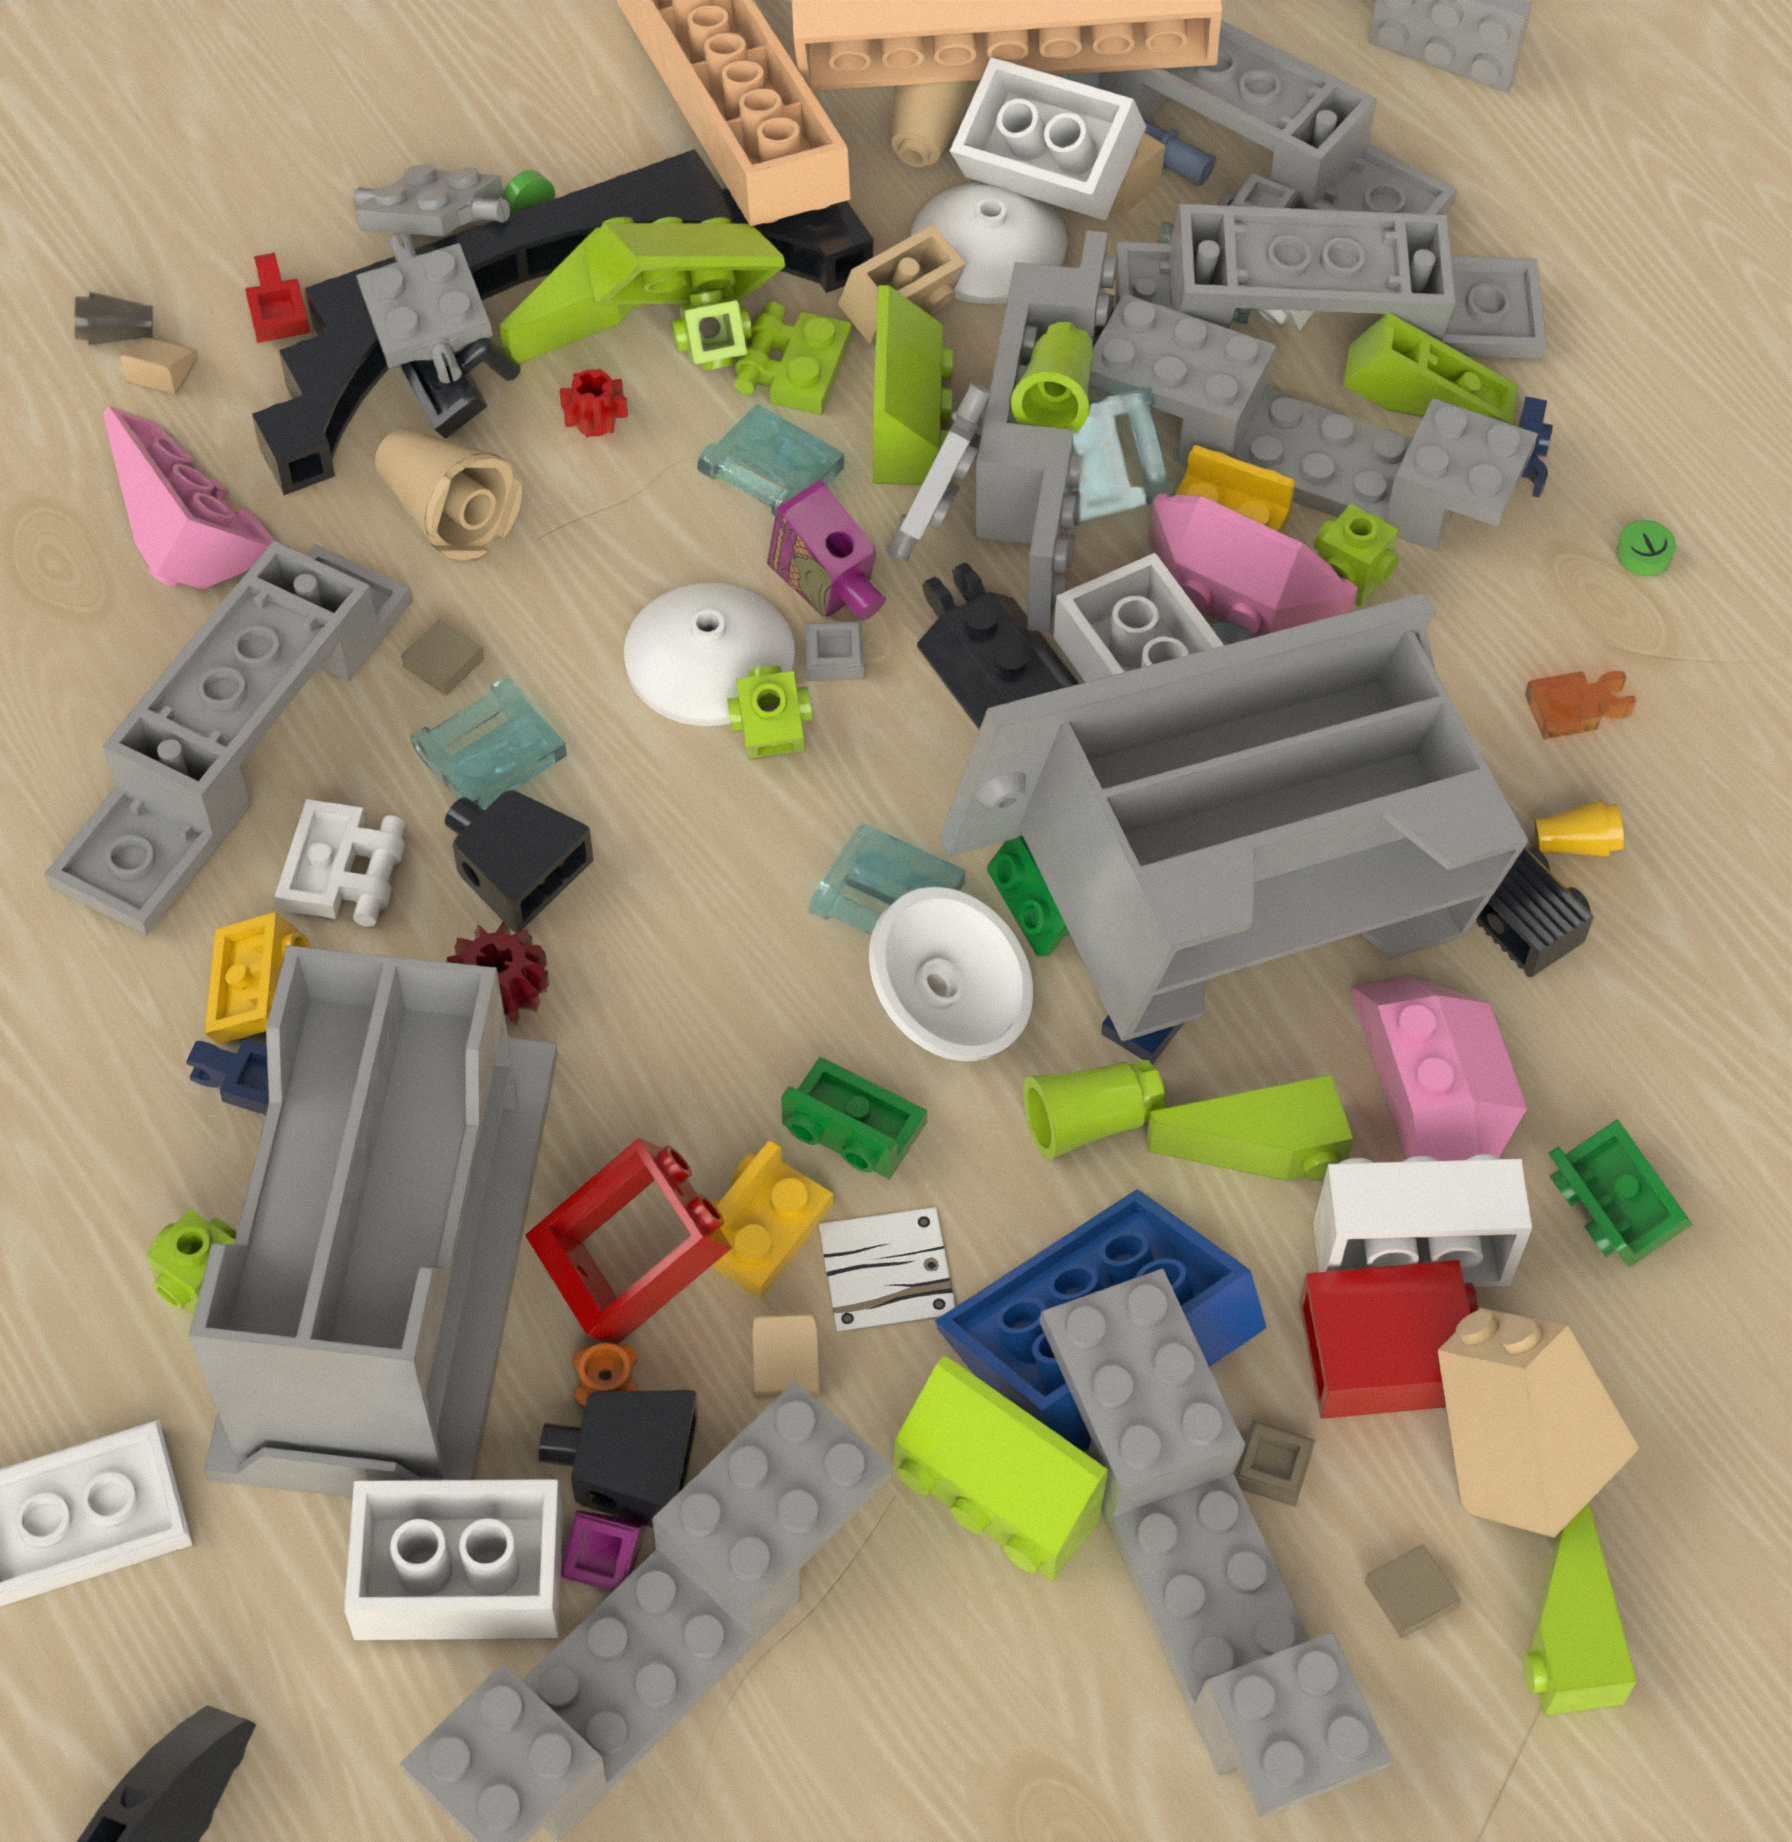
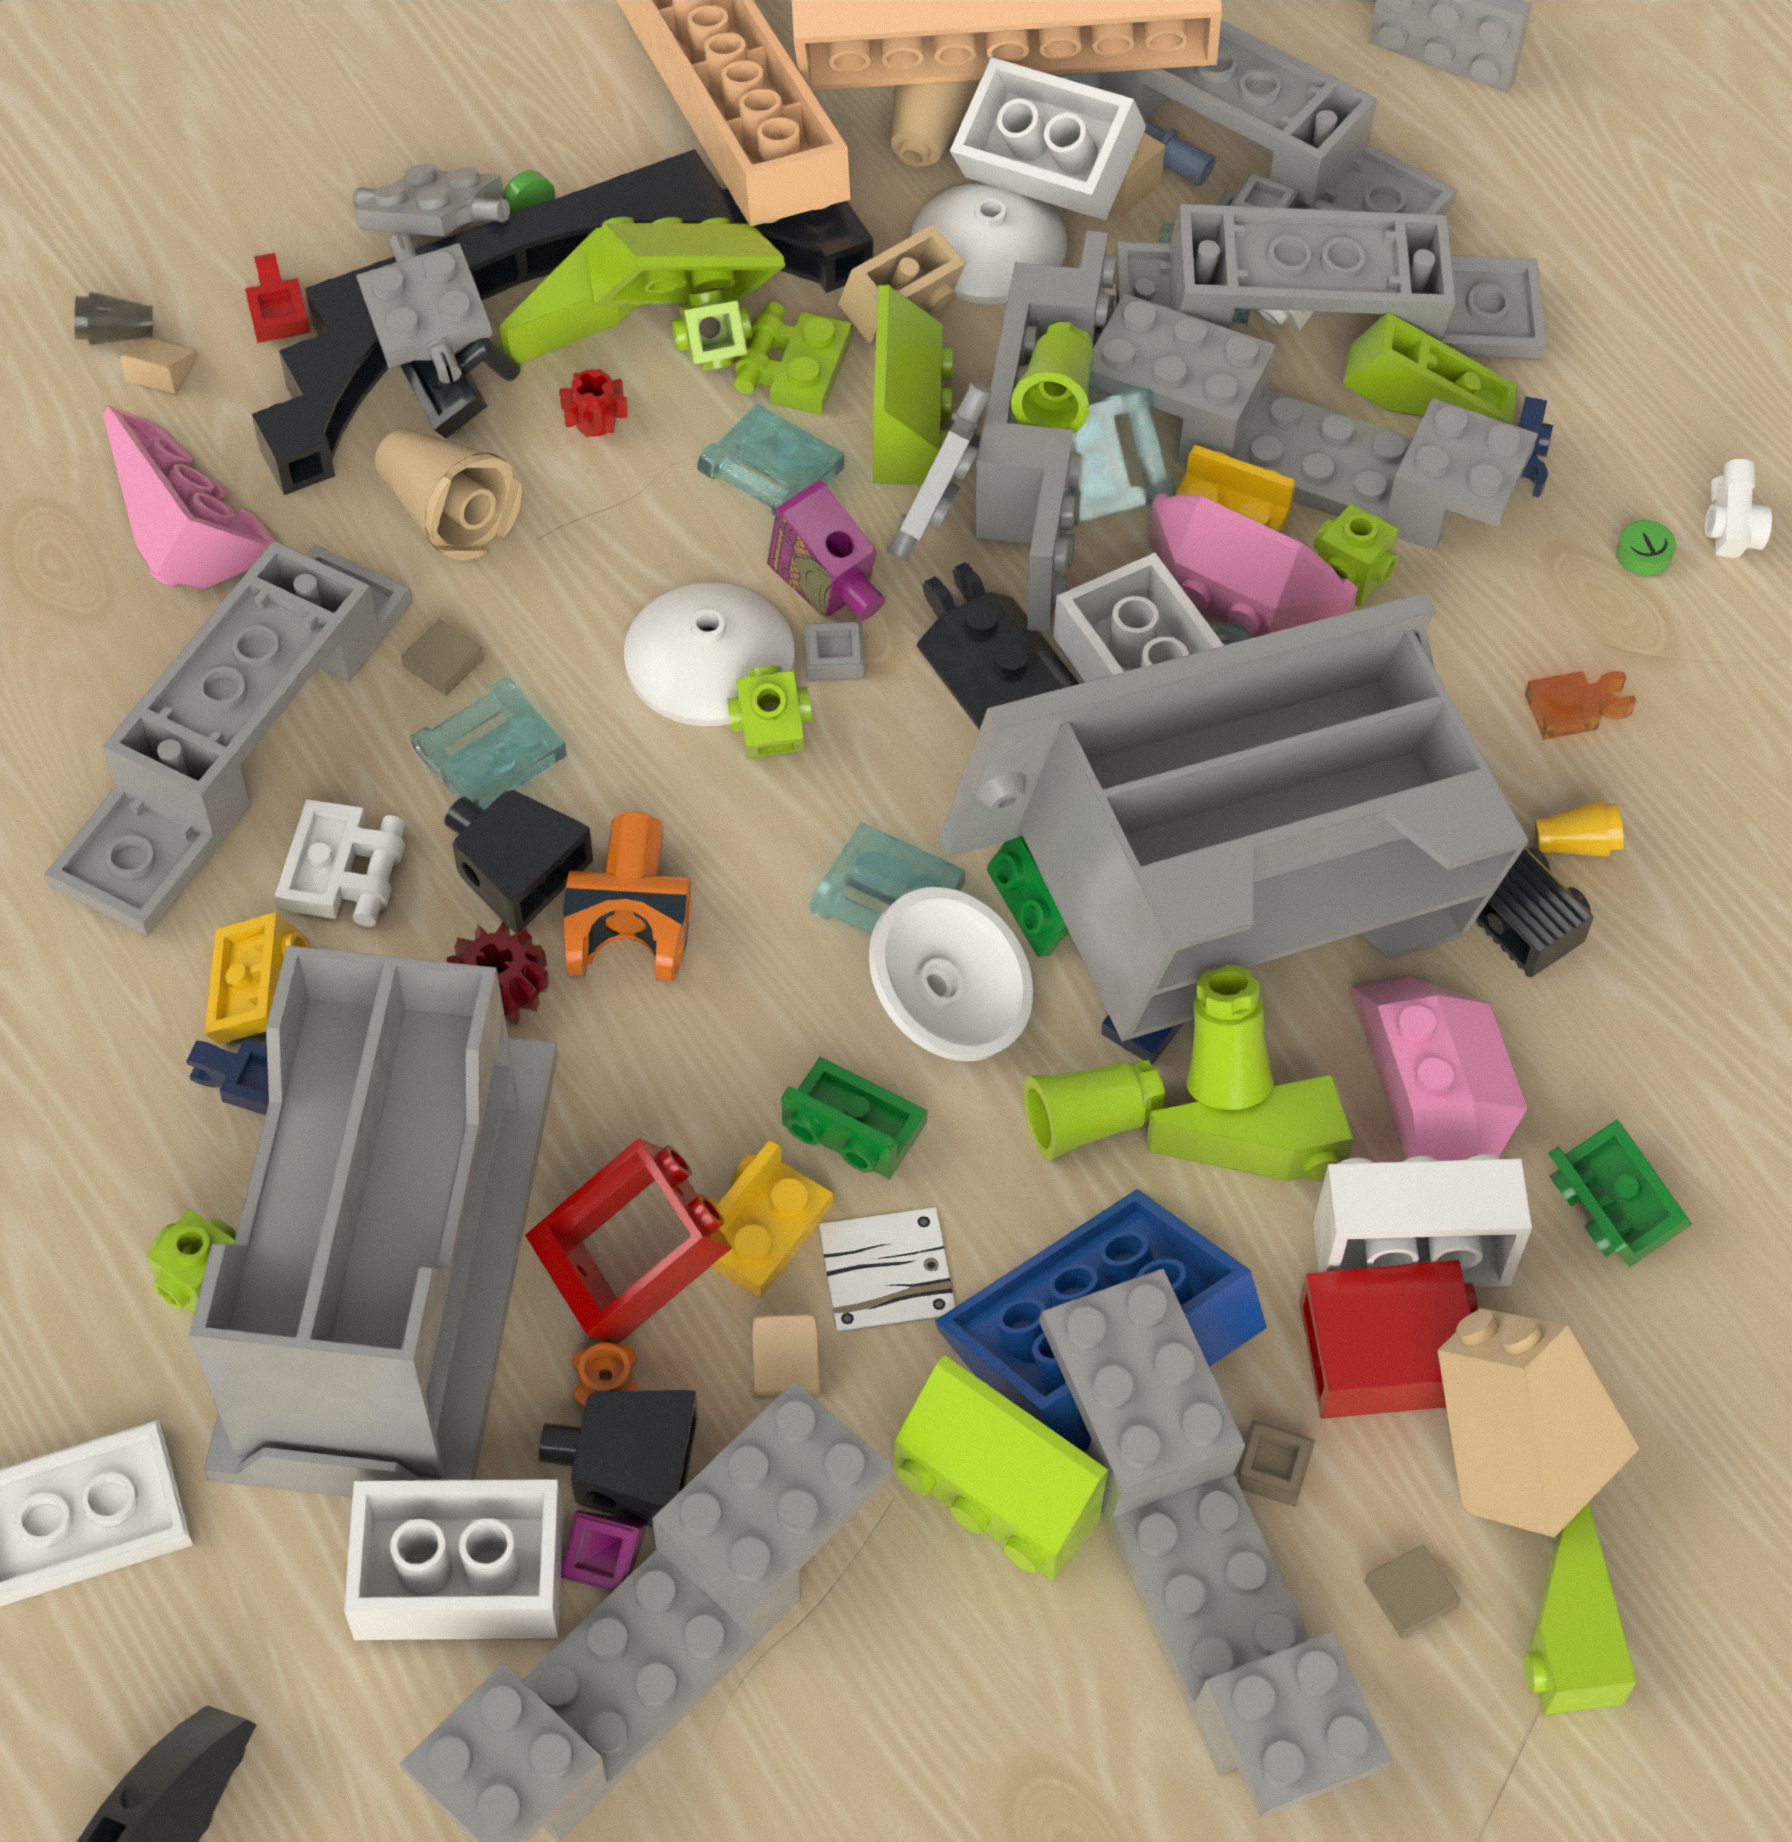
none -> orange connector [563,811,691,982]
none -> lime plant [1186,964,1274,1110]
none -> white plate [1704,459,1772,558]

